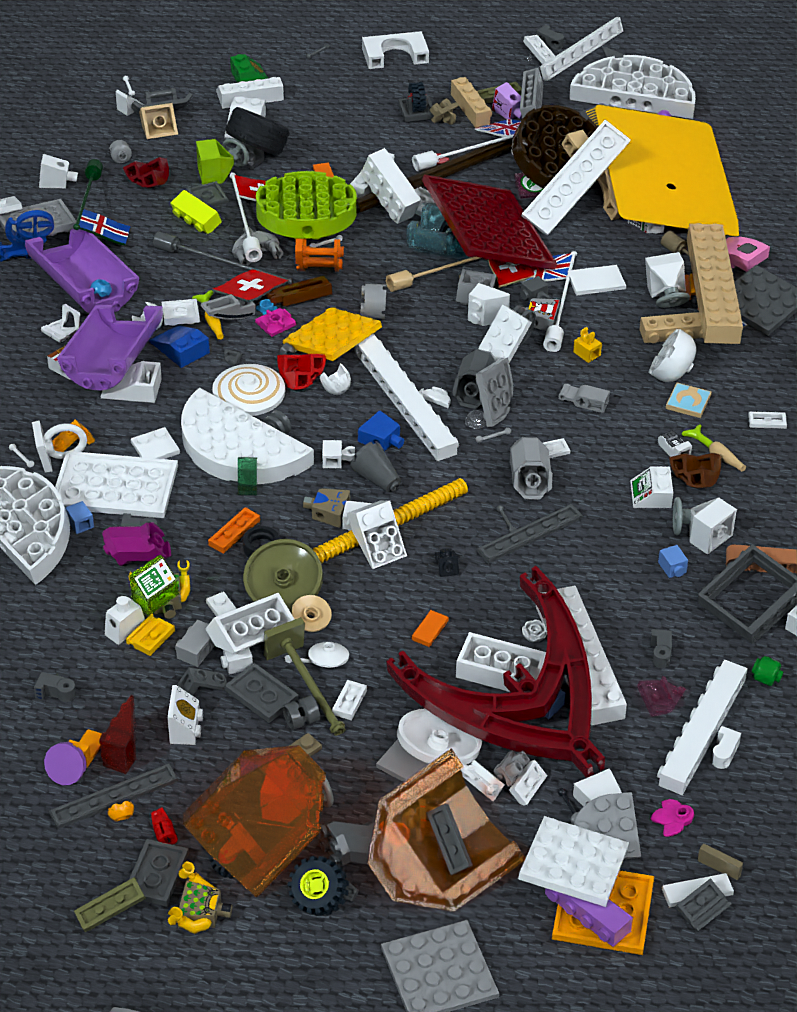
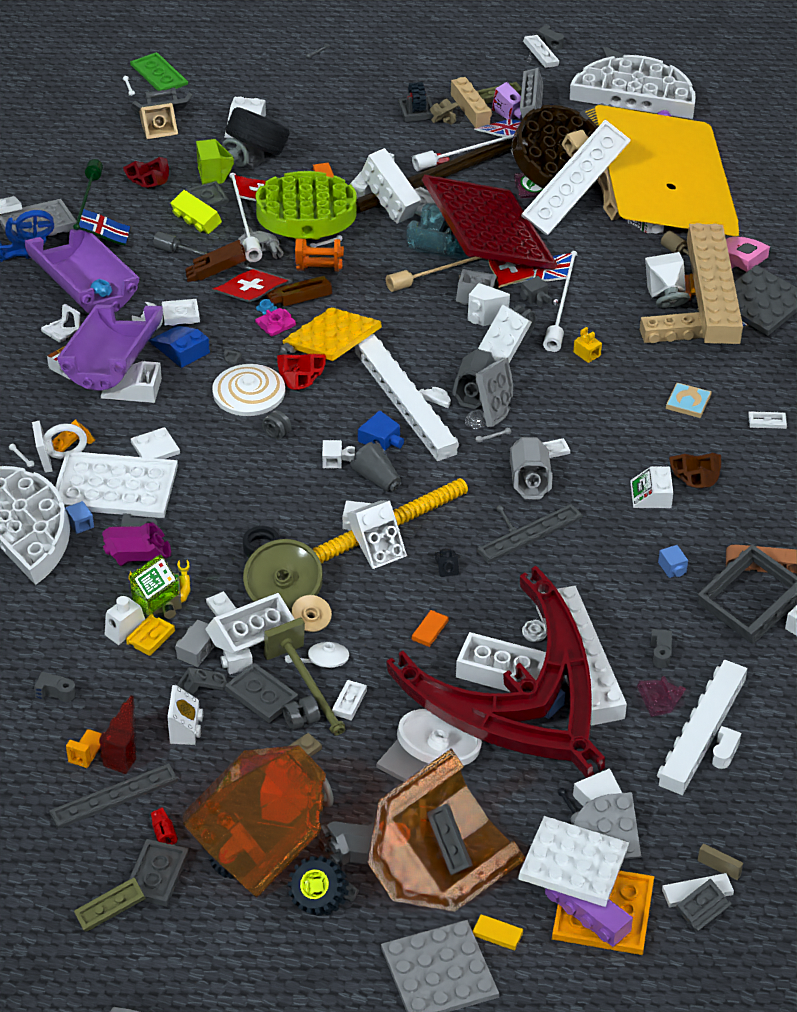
white torso [39,154,78,188] -> none
medium lavender tile [44,742,87,785] -> none
light orange plate [108,801,134,821] -> none
light grey head [109,140,132,163] -> none
white slope [116,90,144,116] -> none
torso [168,861,233,934] -> none
white brick [181,388,314,484] -> none
yellow piece [192,290,224,339] -> none
light grey slope [201,294,255,319] -> none
orange plate [208,507,260,554] -> none
white slope [216,77,284,109] -> none
green slope [230,54,268,83] -> none
clear green tile [238,457,257,495] -> none
dark tan torso [303,489,350,528] -> none
white hair [320,363,351,395] -> none
light grey brick [360,284,386,320] -> none
white arch [362,31,429,69] -> none
white hinge [461,760,505,801] -> none
light grey hips [494,750,530,786] -> none
white plate [509,760,547,805] -> none
torso [522,298,560,331] -> none
white tile [540,17,623,81] -> none
light grey piece [558,384,610,413] -> none
white tile [568,265,626,295] -> none
white cylinder [649,329,696,382] -> none
dark pink plate [650,799,694,837] -> none
white leg [658,431,692,457] -> none
white piece [673,497,737,554] -> none
tan piece [682,425,746,472] -> none
green head [751,656,784,686] -> none
none -> bright green tile [130,52,188,91]
none -> reddish brown hinge [185,240,247,282]
none -> yellow tile [473,914,523,951]

